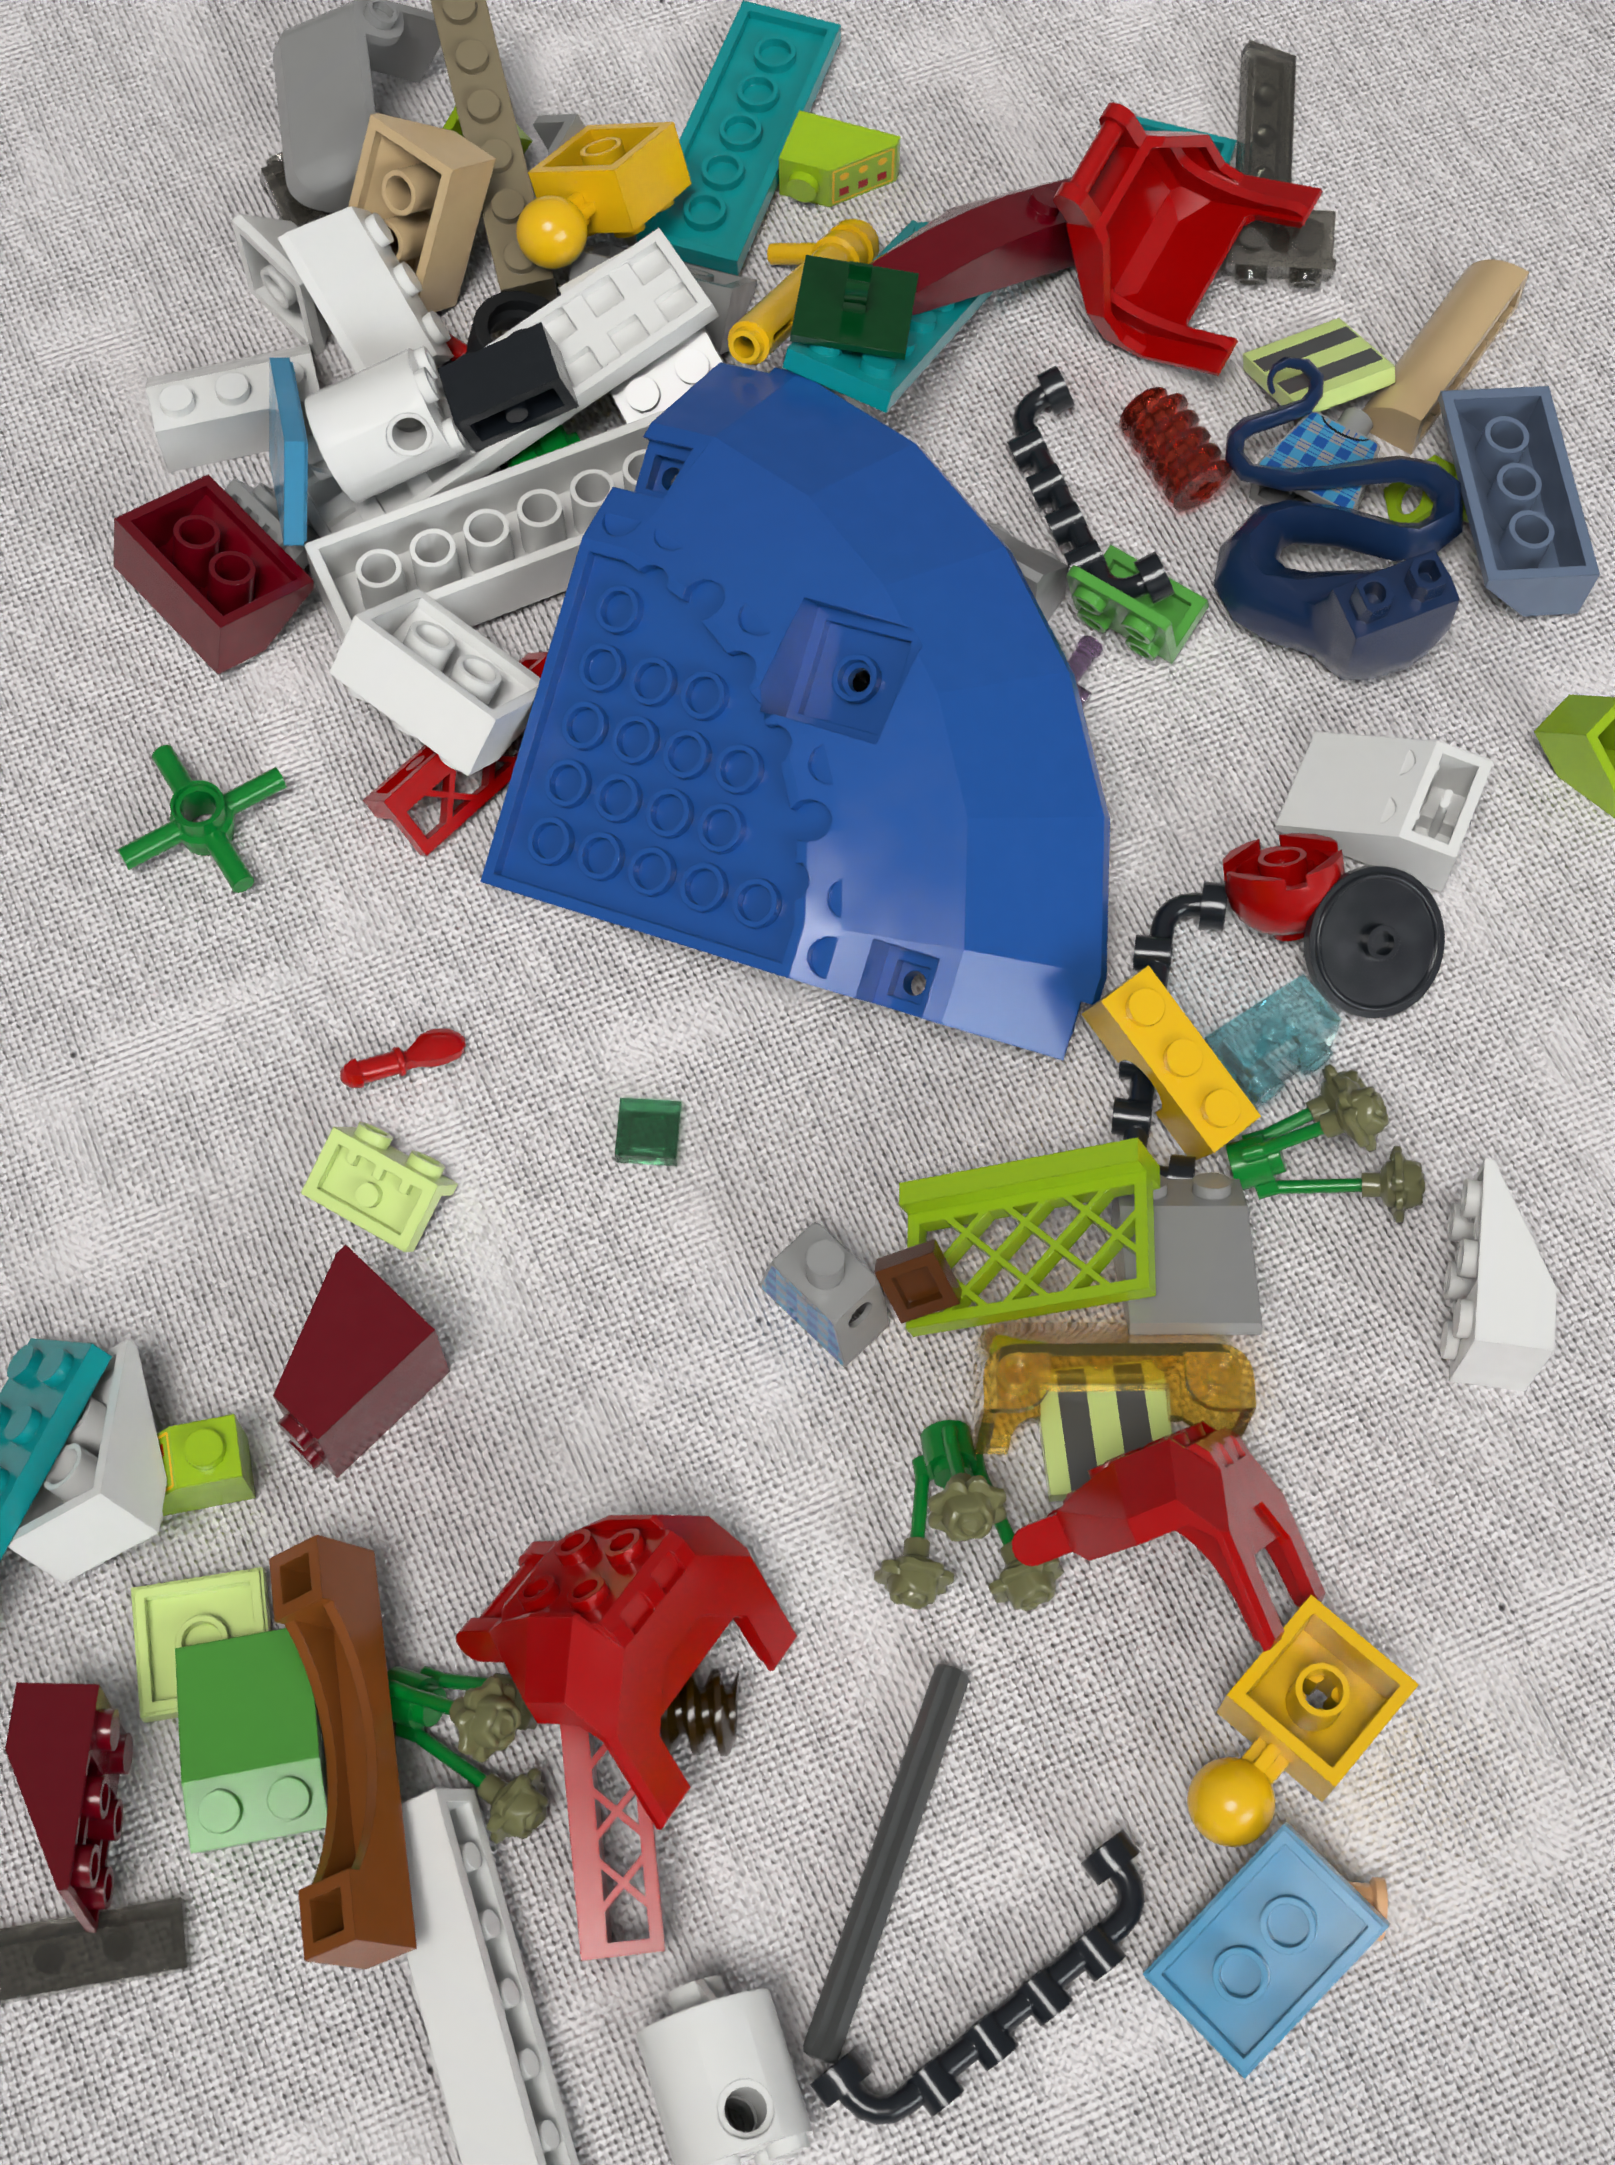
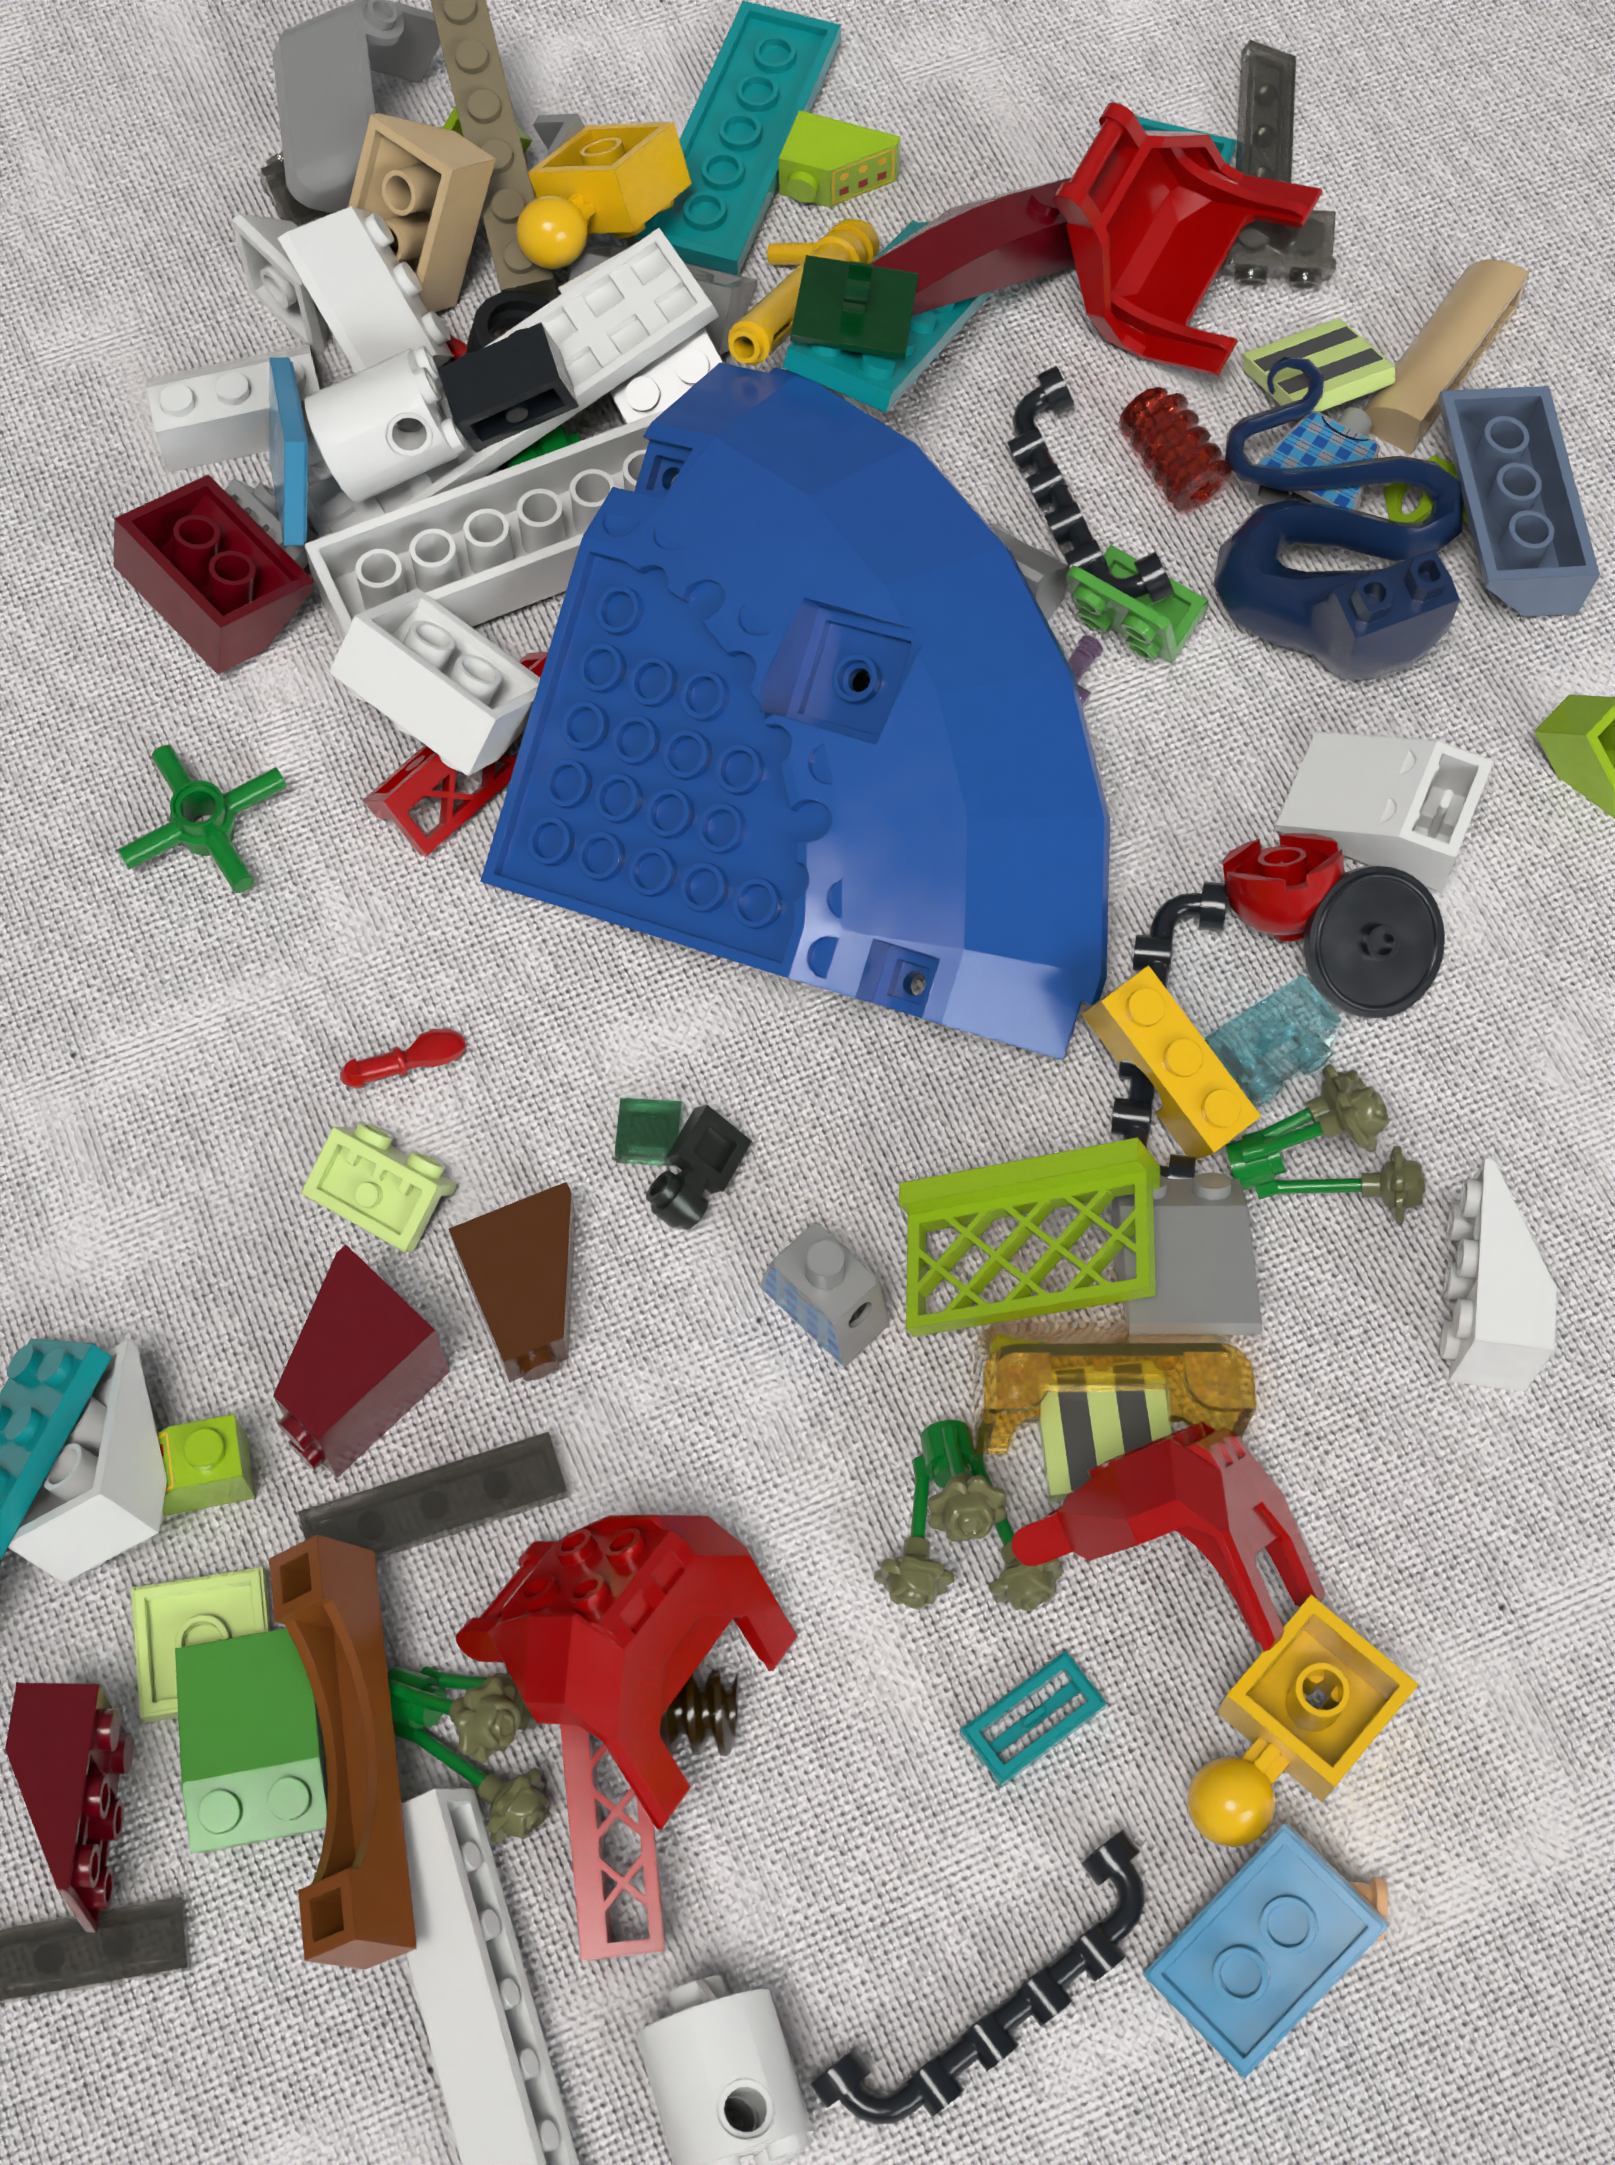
dark grey axle [803,1664,969,2064] -> none
reddish brown tile [874,1239,962,1324] -> none
none -> clear smoke tile [298,1432,569,1560]
none -> reddish brown slope [448,1182,576,1382]
none -> pearl dark grey plate [646,1105,752,1230]
none -> teal tile [959,1650,1107,1788]

